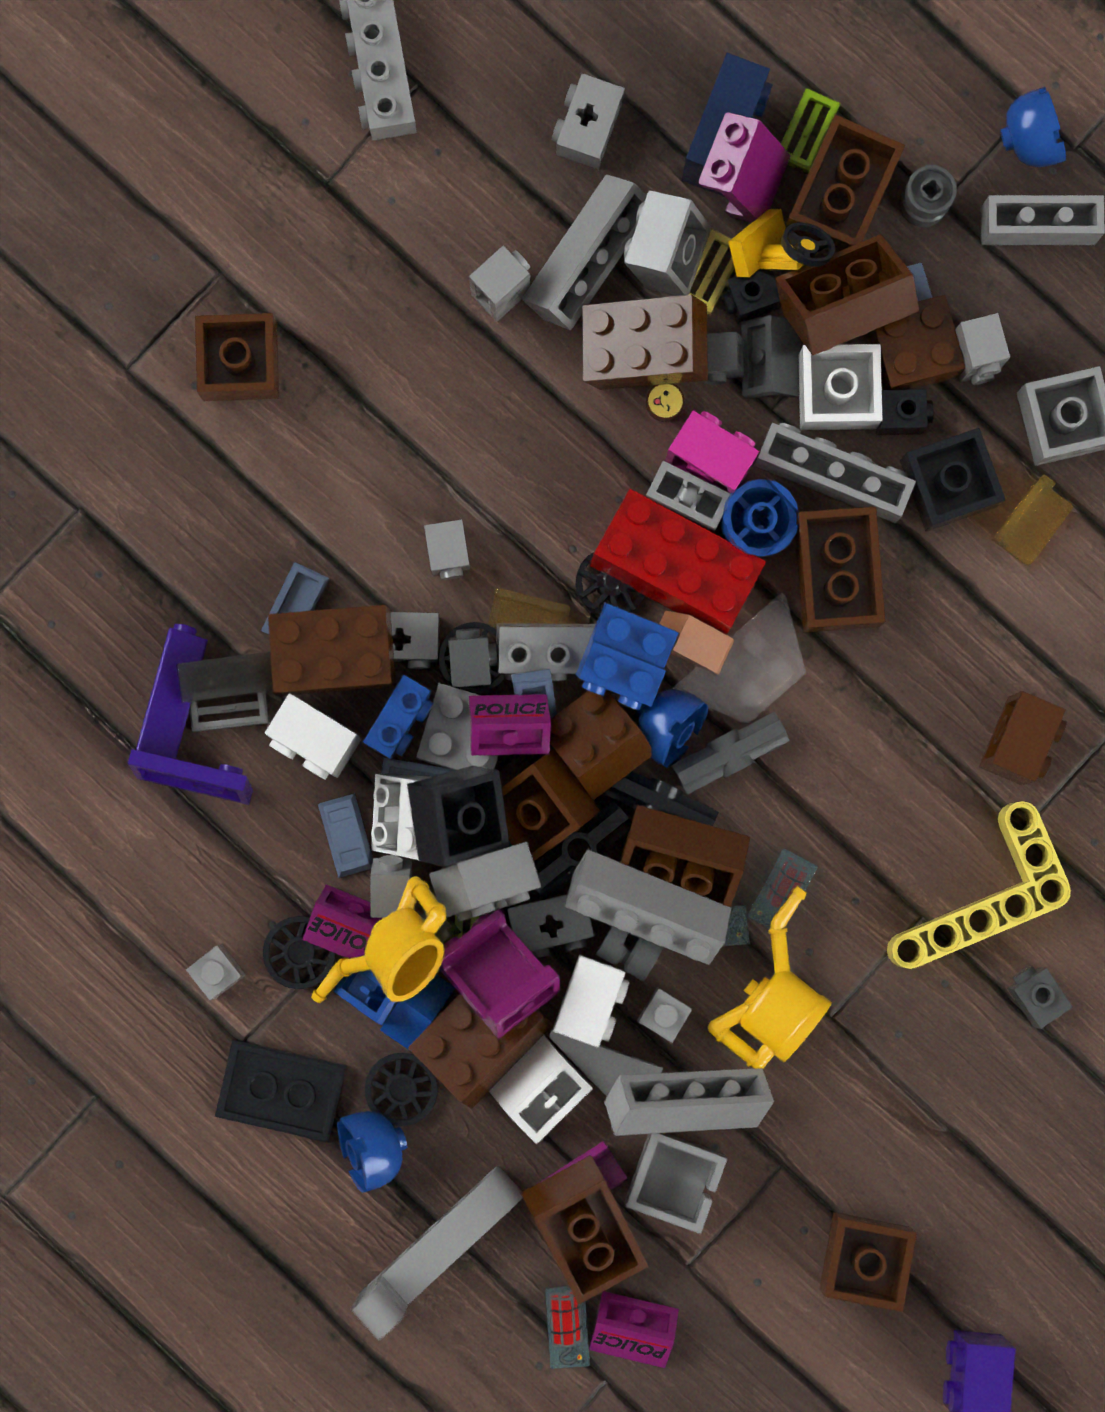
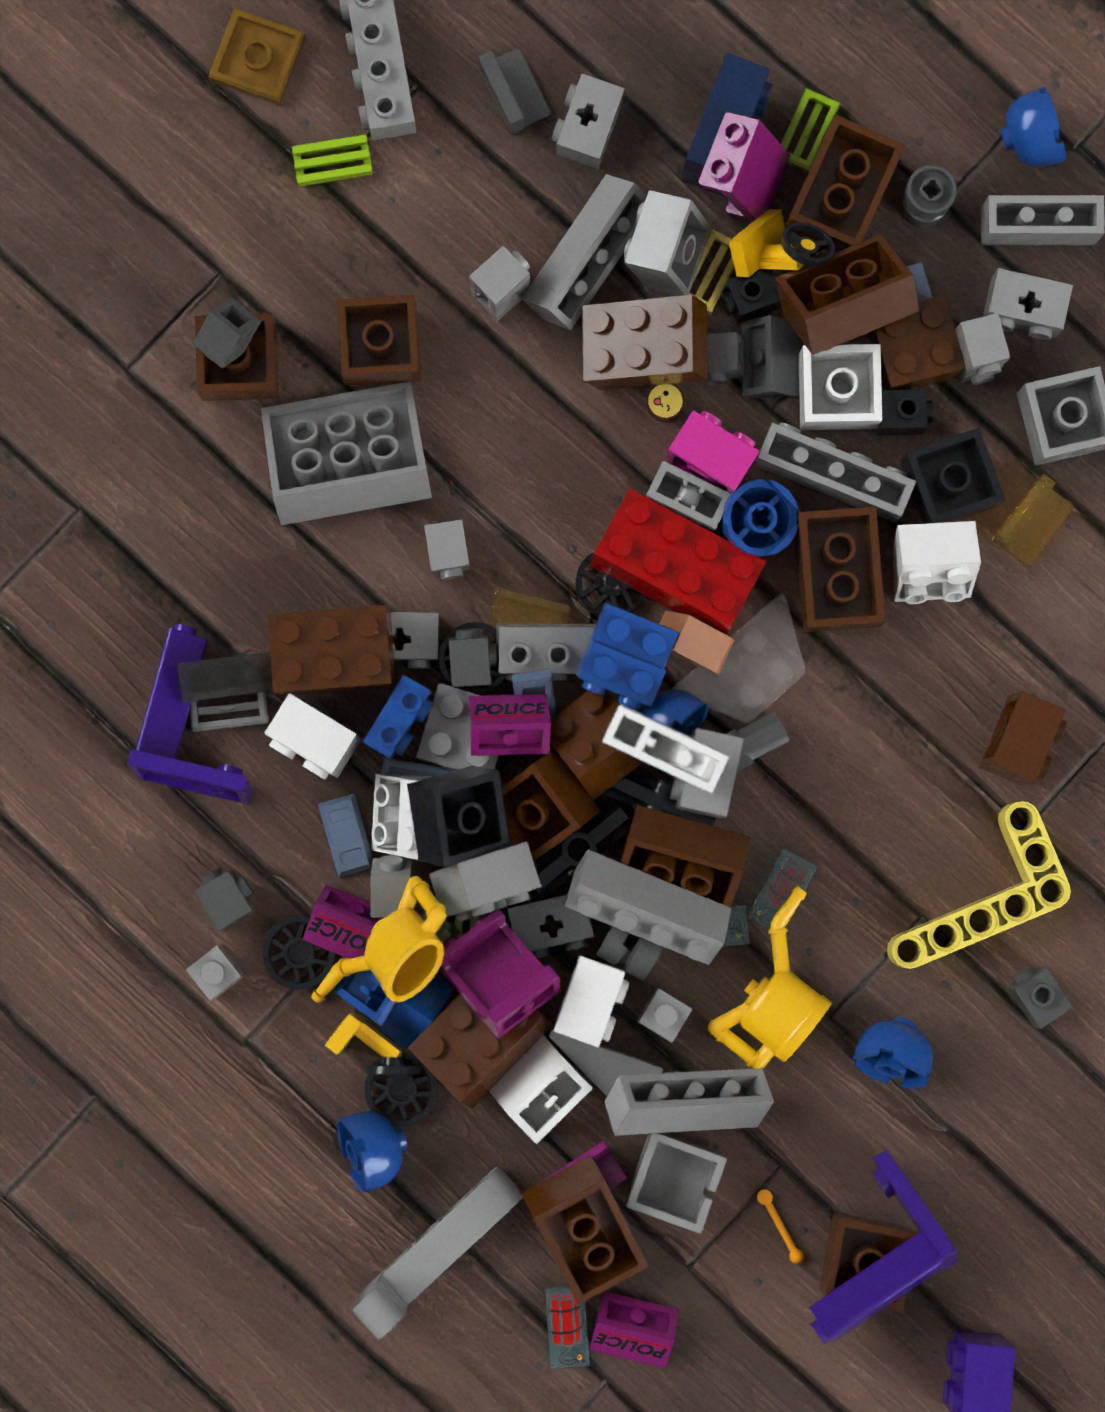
black tile [215,1039,347,1143] -> none
sand blue tile [261,562,330,635] -> none
none -> dark grey brick [193,297,261,369]
none -> dark grey brick [194,868,256,931]
none -> pearl gold tile [208,7,306,106]
none -> light grey slope [261,381,432,525]
none -> lime tile [291,134,373,187]
none -> yellow piece [325,1010,421,1075]
none -> reddish brown brick [337,295,421,385]
none -> dark grey panel [478,49,550,135]
none -> white slope [602,703,729,793]
none -> light grey brick [670,728,744,819]
none -> light orange hinge [757,1189,805,1264]
none -> dark purple piece [809,1149,959,1344]
none -> blue cylinder [853,1017,933,1089]
none -> white slope [893,521,981,604]
none -> light grey brick [983,268,1073,340]

